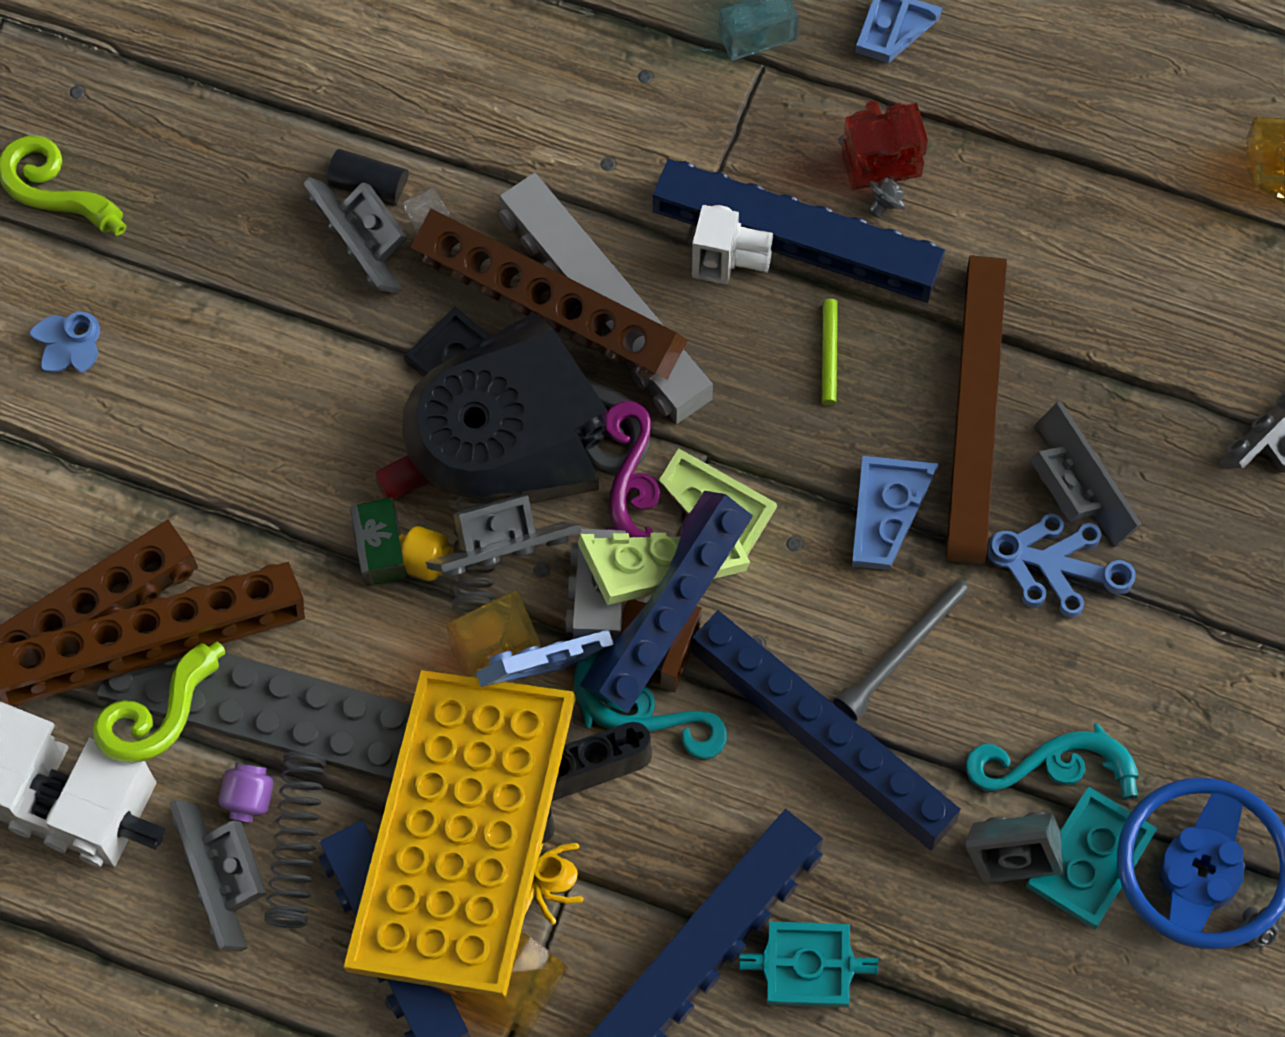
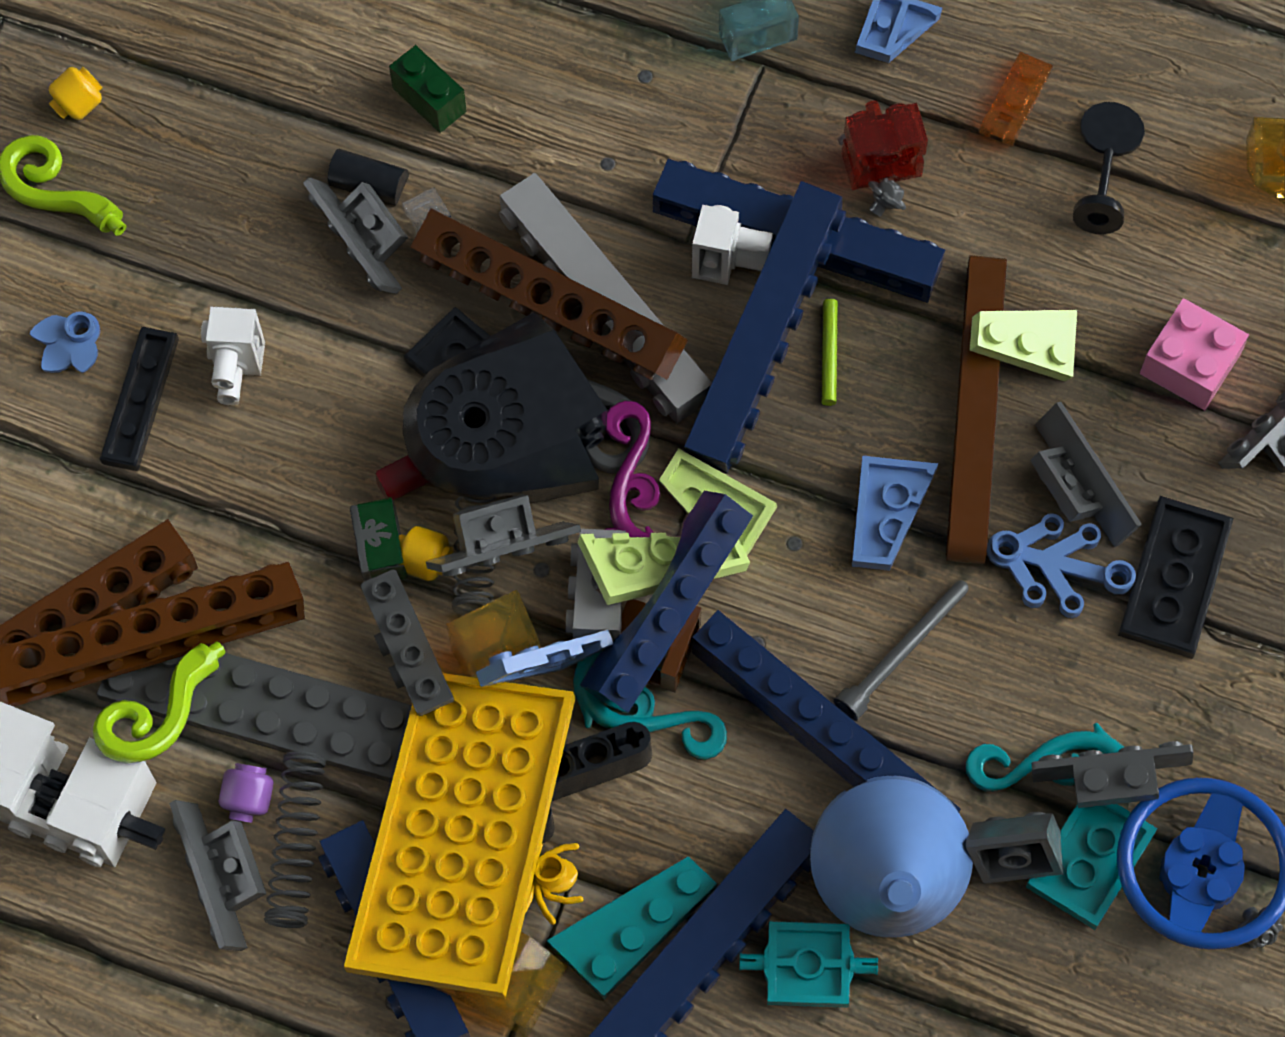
none -> yellow head [49,67,103,120]
none -> black tile [100,326,179,472]
none -> white brick [201,307,265,405]
none -> dark grey bracket [361,570,454,716]
none -> dark green brick [389,45,467,133]
none -> teal wing [547,856,717,1000]
none -> dark blue brick [684,181,846,473]
none -> medium blue cone [810,776,973,937]
none -> yellowish green wing [970,310,1077,382]
none -> clear orange plate [979,52,1053,147]
none -> dark grey bracket [1032,741,1194,808]
none -> black piece [1073,102,1145,235]
none -> black tile [1118,496,1234,659]
none -> bright pink brick [1140,298,1249,411]

